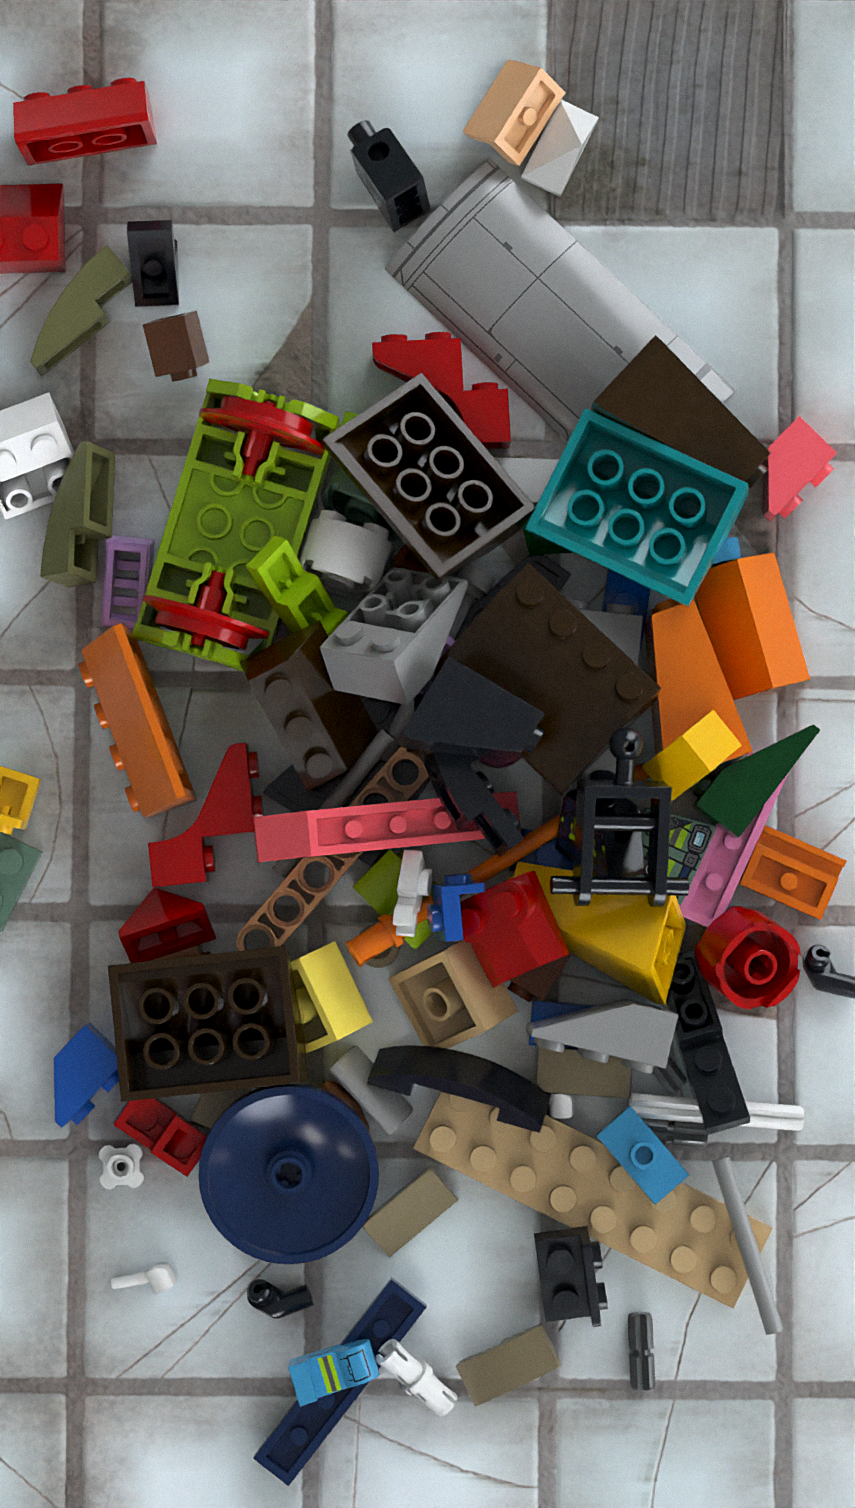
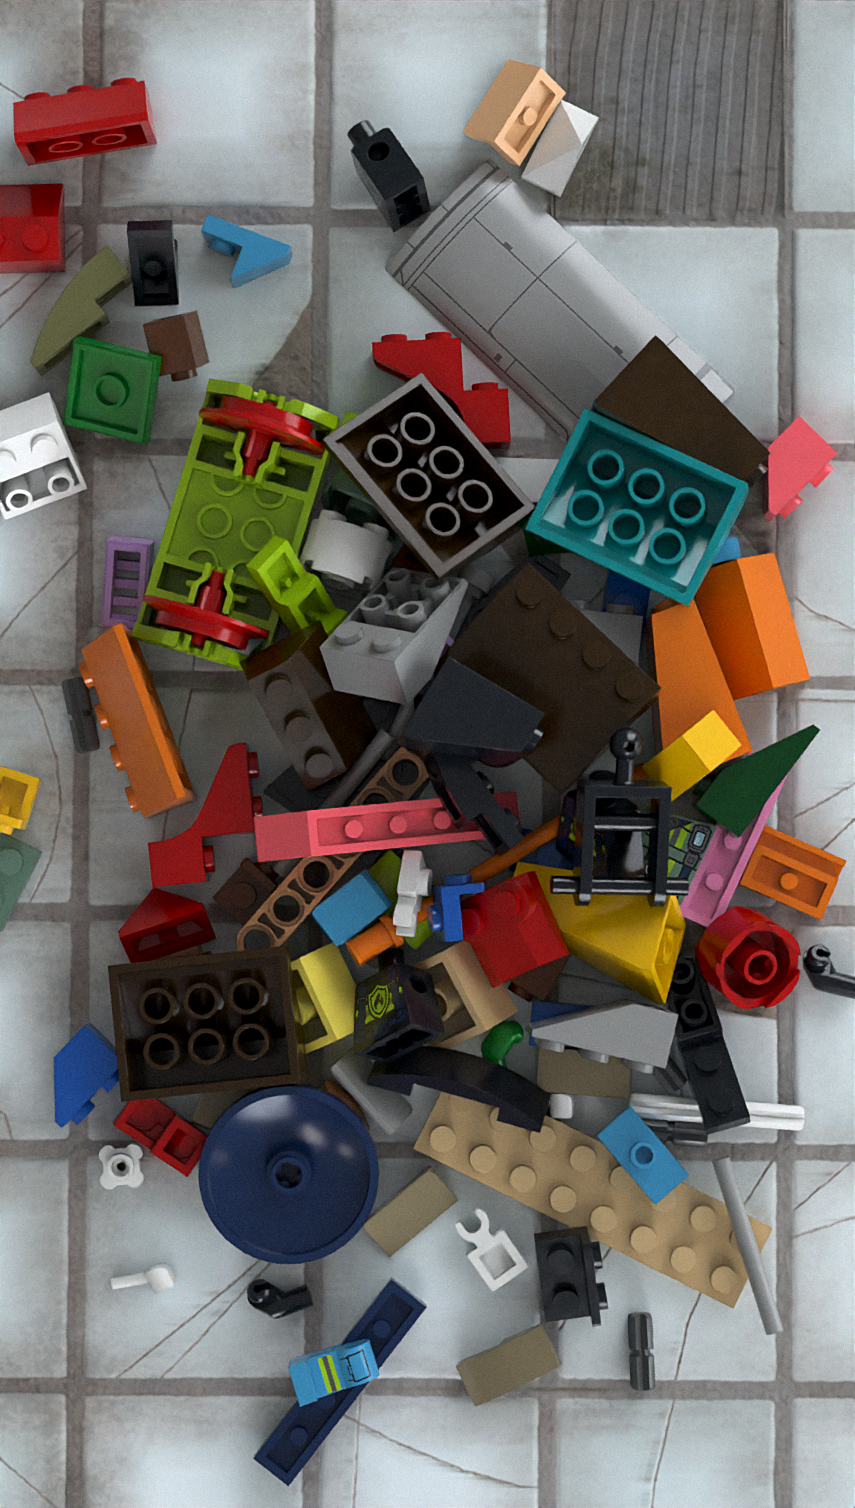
olive slope [40,441,115,588] -> none
white pin [375,1339,457,1417] -> none
none -> dark grey piece [62,677,100,753]
none -> green plate [63,336,162,445]
none -> dark azure slope [201,214,292,288]
none -> reddish brown bracket [212,858,279,926]
none -> dark azure slope [310,869,393,948]
none -> black torso [353,948,445,1064]
none -> white plate [455,1207,529,1292]
none -> green arm [481,1020,524,1068]

